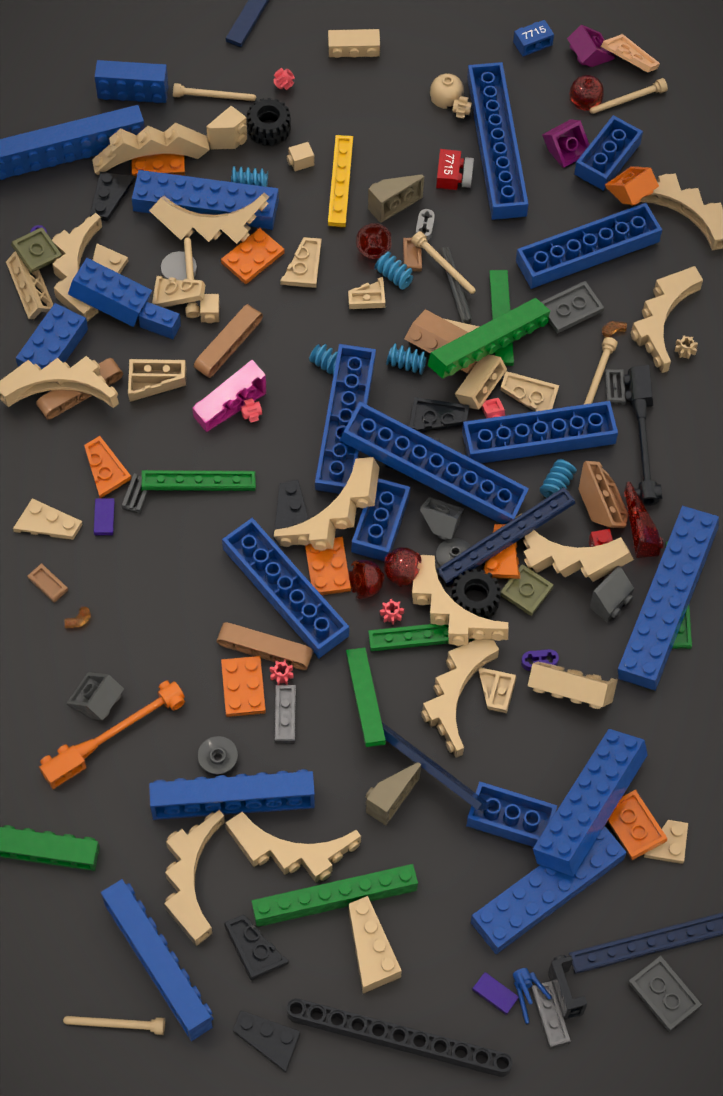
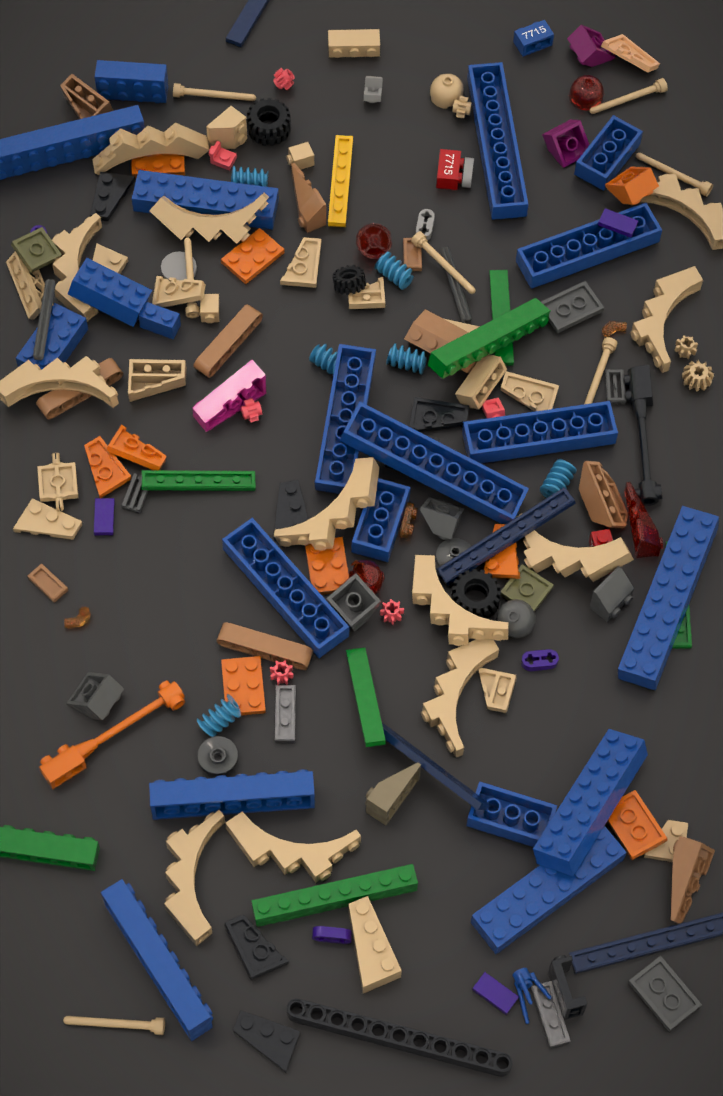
dark tan slope [368,174,424,223] -> none
green plate [368,624,476,651] -> none
clear red cylinder [384,548,422,587] -> none
tan wedge [528,661,618,709] -> none
none -> dark grey axle [33,279,56,361]
none -> tan plate [37,453,79,511]
none -> medium nougat wedge [60,74,113,119]
none -> orange wing [107,424,167,470]
none -> dark azure piece [197,694,241,737]
none -> coral bracket [209,141,237,171]
none -> medium nougat wedge [291,163,326,233]
none -> dark purple beam [312,926,352,944]
none -> dark grey slope [326,573,381,632]
none -> black tyre [332,265,366,295]
none -> light grey bracket [363,76,383,103]
none -> clear orange plate [400,502,418,539]
none -> dark grey cylinder [497,599,536,639]
none -> dark purple tile [598,208,638,238]
none -> tan piece [636,152,713,197]
none -> medium nougat wedge [671,836,715,924]
none -> tan gear [682,360,714,392]

